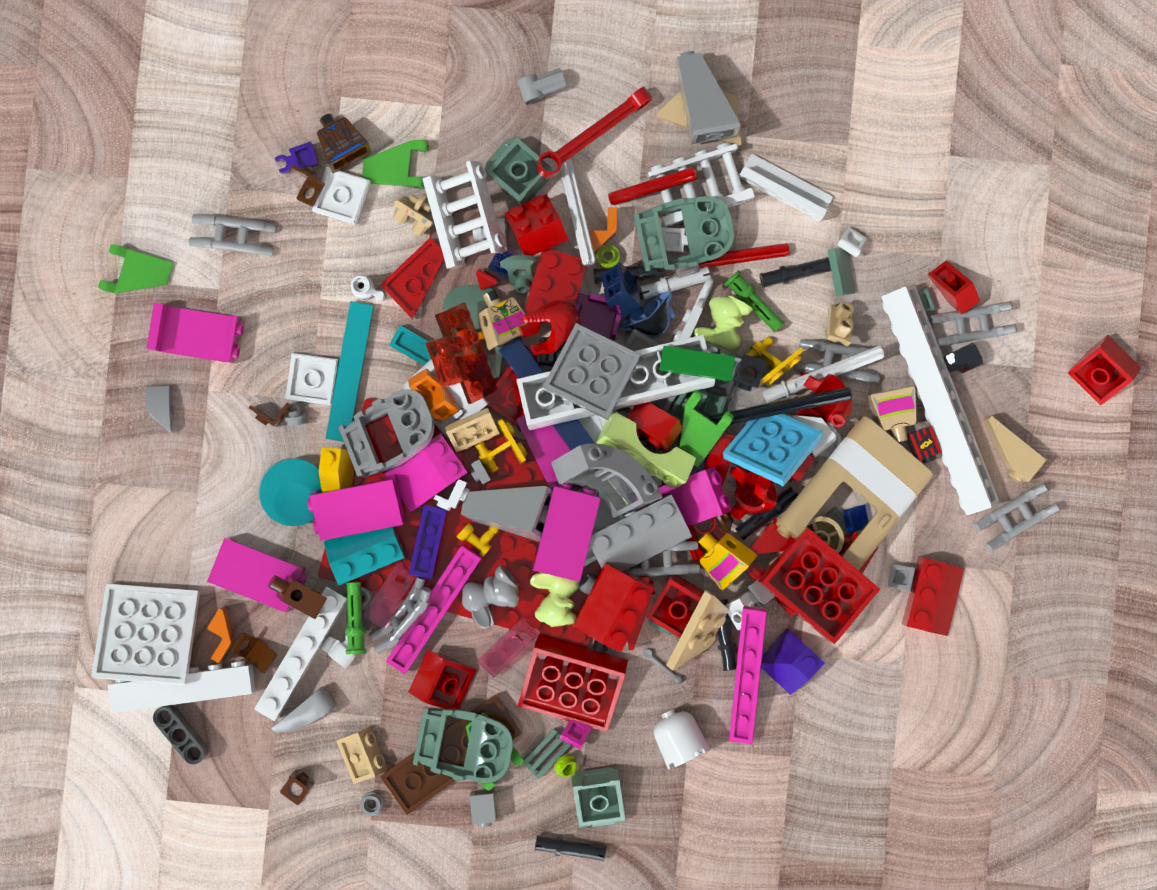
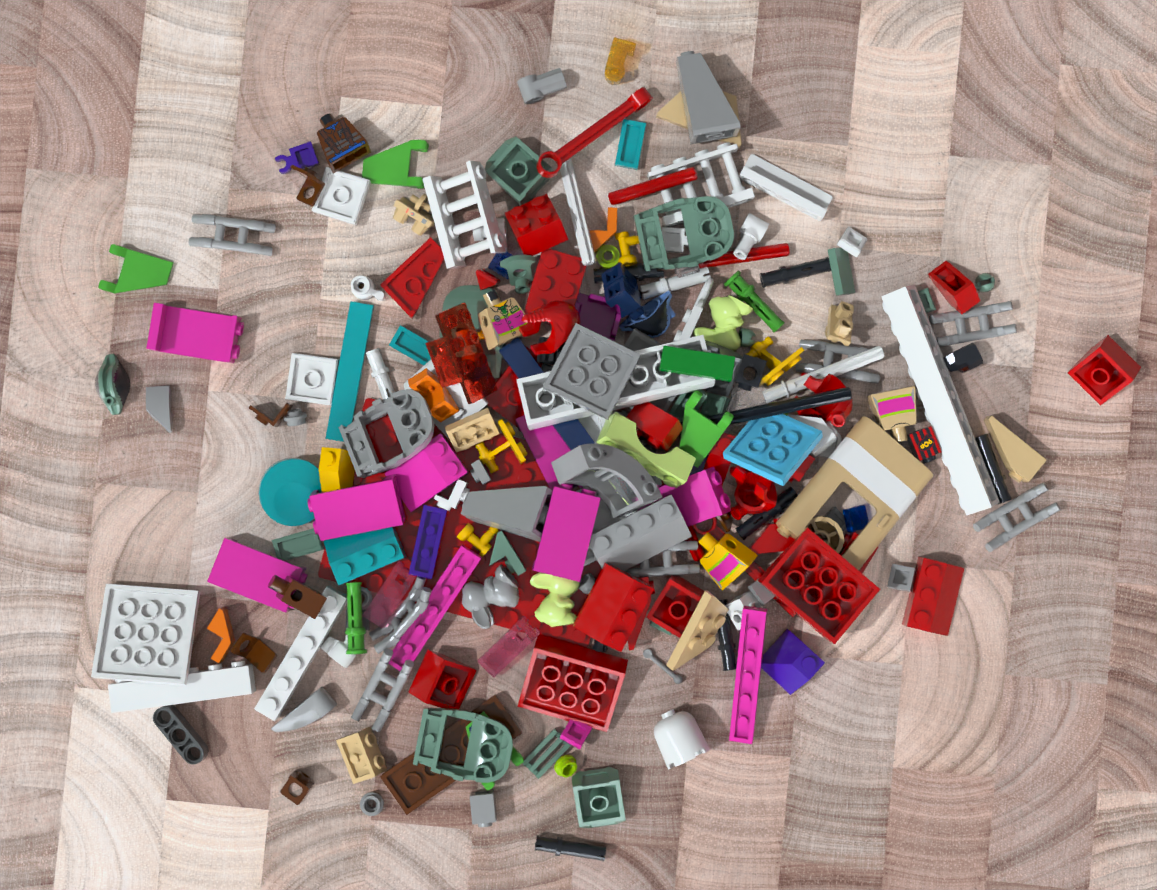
none -> sand green hat [95,354,130,415]
none -> sand green tile [272,528,324,561]
none -> light grey piece [351,649,414,733]
none -> white pin [365,348,395,399]
none -> sand green slope [489,530,527,576]
none -> clear yellow leg [605,37,636,85]
none -> teal tile [615,119,646,170]
none -> yellow piece [615,231,639,266]
none -> white pin [733,213,769,260]
none -> sand green hinge [738,328,756,347]
none -> sand green hinge [975,273,995,292]
none -> black pin [975,434,1012,504]

